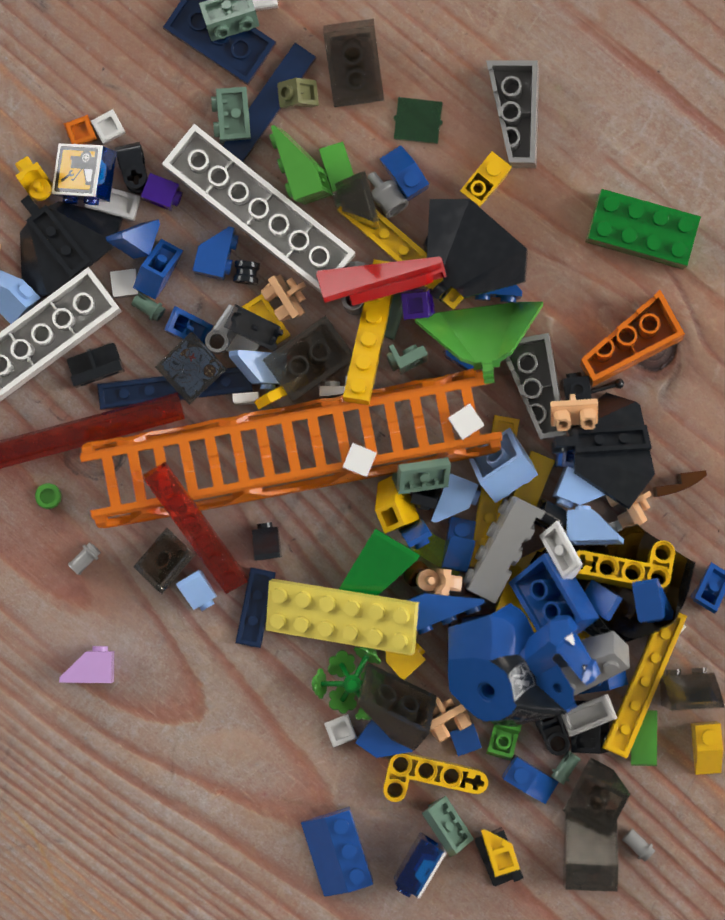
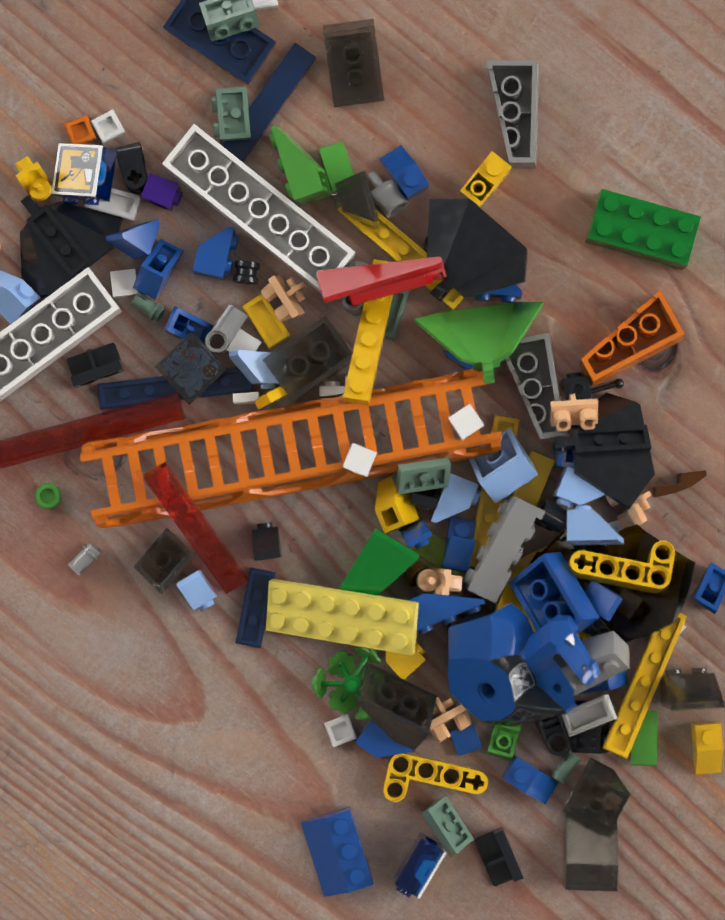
lavender slope [59,646,114,683] -> none
black hinge [224,304,283,352] -> none
olive bracket [277,78,319,108] -> none
sand green bracket [386,344,428,375] -> none
clear green piece [393,97,443,144] -> none
dark purple brick [401,288,435,320] -> none
yellow tile [481,829,520,877] -> none
white slope [539,521,583,579] -> none
light grey pin [622,828,655,862] -> none
blue slope [632,578,673,623] -> none

